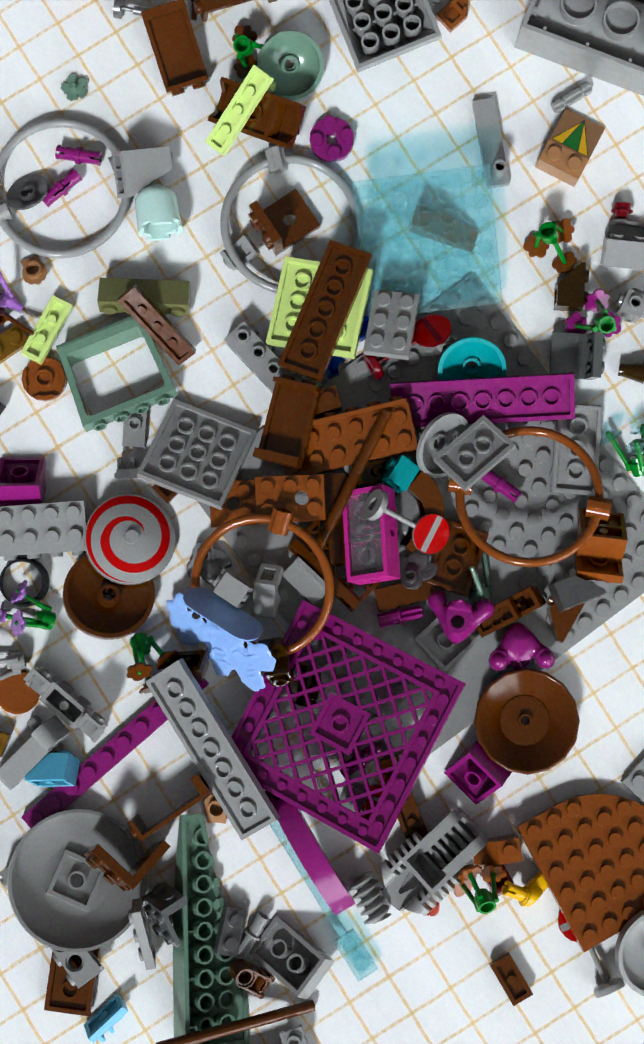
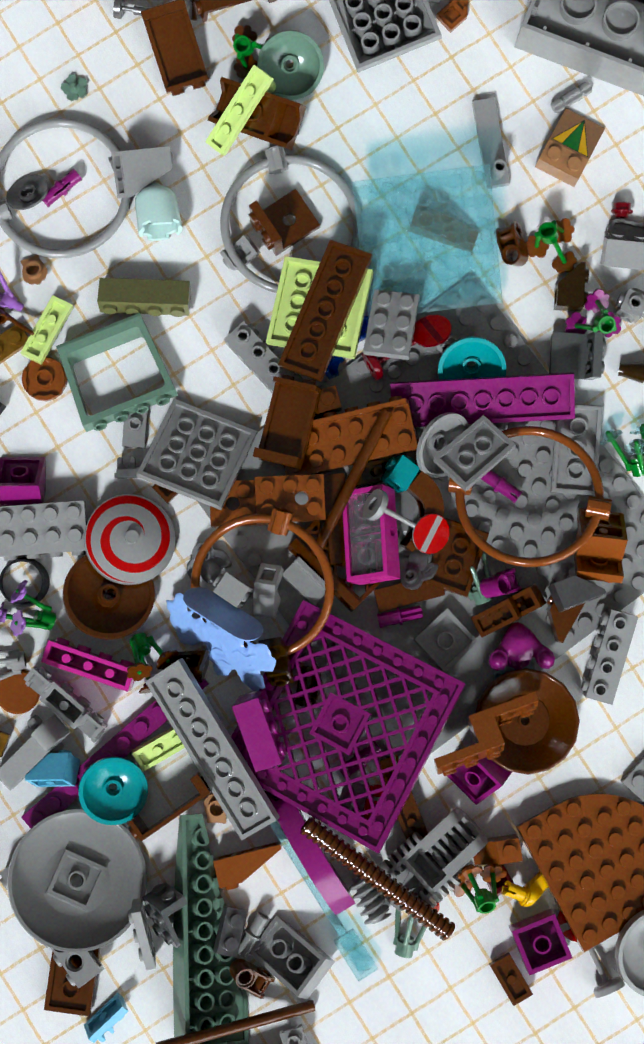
magenta pin [55,145,103,166] -> none
reddish brown bracket [84,840,171,892] -> none
reddish brown plate [117,284,196,366] -> none
magenta plate [310,115,354,163] -> none
magenta head [428,590,495,645] -> none
none -> dark pink brick [41,637,134,692]
none -> teal dish [78,757,148,825]
none -> yellowish green plate [131,727,185,772]
none -> dark orange slope [213,841,282,890]
none -> magenta wedge [232,688,286,772]
none -> reddish brown piece [300,816,455,941]
none -> sand green plant [393,909,427,958]
none -> dark orange bracket [434,692,539,776]
none -> magenta piece [480,567,522,598]
none -> reddish brown piece [494,221,529,267]
none -> magenta brick [509,908,573,976]
none -> light grey brick [581,607,638,705]

